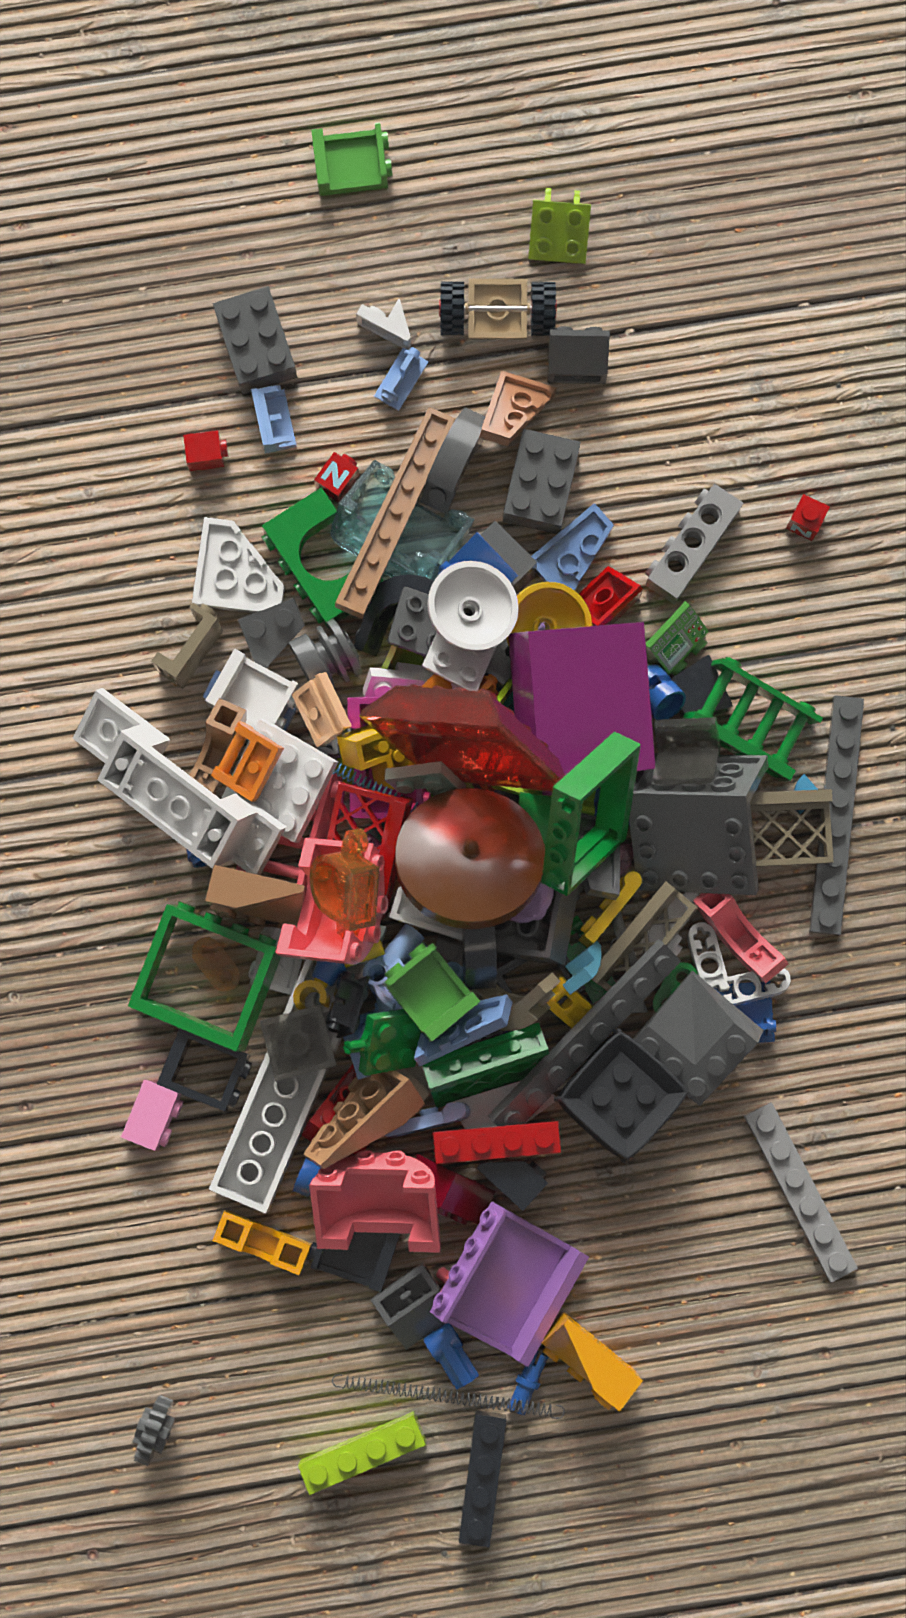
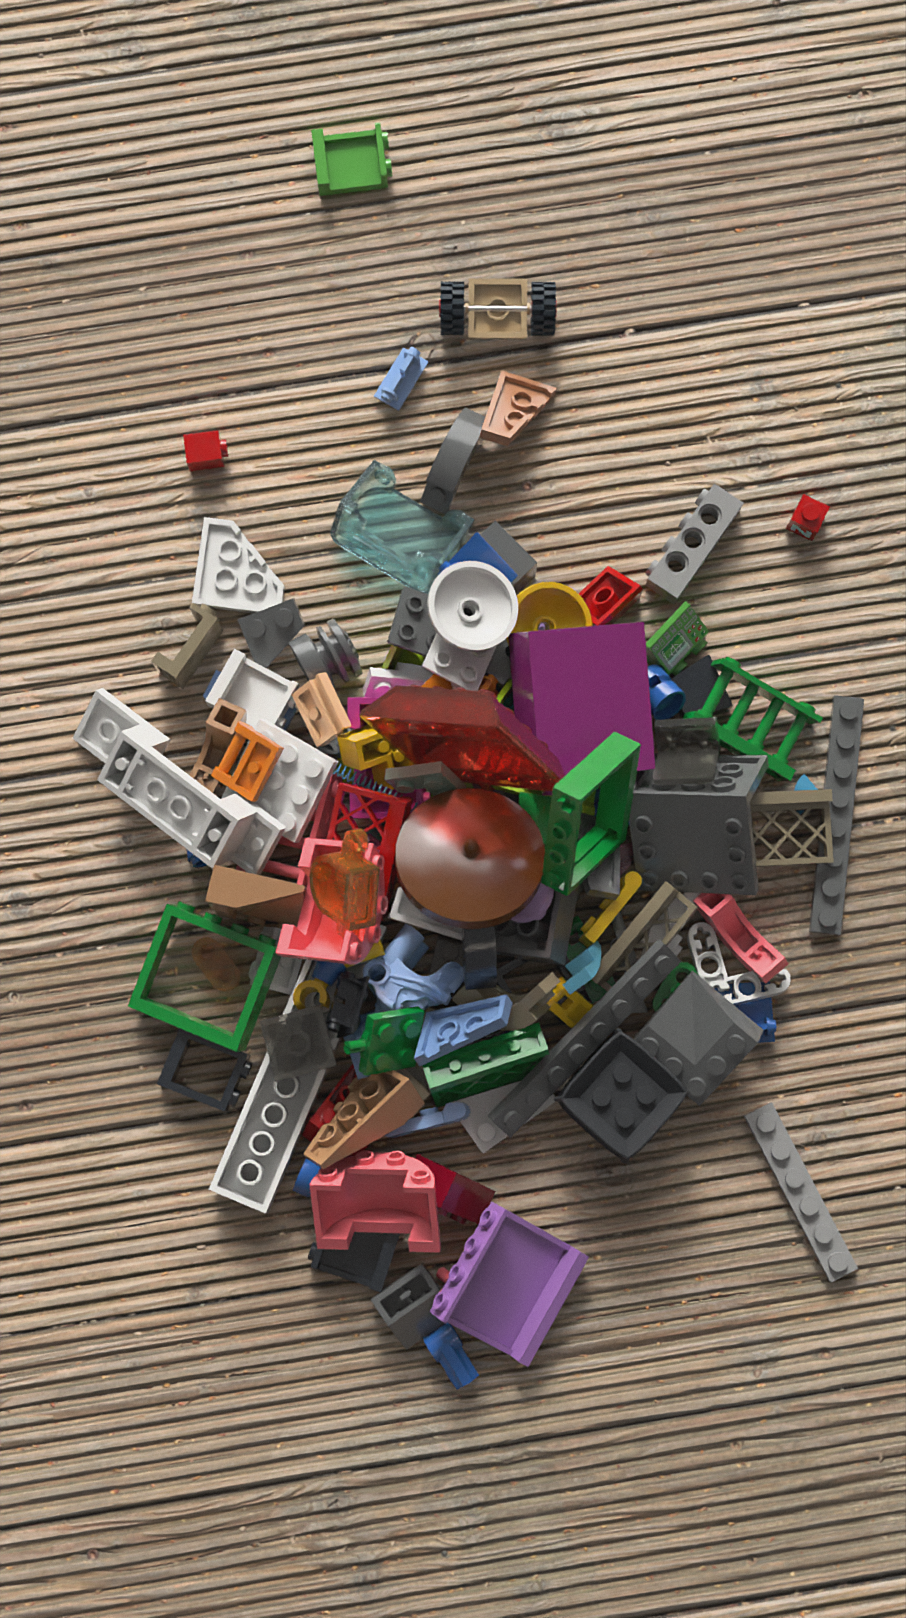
bright pink brick [121,1080,184,1151] -> none
dark grey gear [132,1395,175,1466] -> none
light orange arch [212,1210,312,1275] -> none
dark grey brick [213,286,298,395] -> none
light blue hinge [251,385,297,454] -> none
green arch [261,488,384,628] -> none
lime brick [298,1411,426,1495] -> none
red brick [314,452,360,504] -> none
dark grey piece [332,1374,565,1419] -> none
medium nougat plate [335,407,456,619] -> none
black arch [354,574,434,657] -> none
white slope [356,299,411,350] -> none
bright green panel [382,943,480,1042] -> none
red arch [433,1121,561,1164] -> none
black arch [458,1410,507,1548] -> none
black slope [476,1161,548,1211] -> none
dark grey brick [503,429,581,534] -> none
blue pin [508,1350,549,1415] -> none
lime plate [528,188,591,264] -> none
medium blue wing [531,503,614,590] -> none
light orange slope [542,1311,643,1411] -> none
dark grey slope [547,326,610,384] -> none

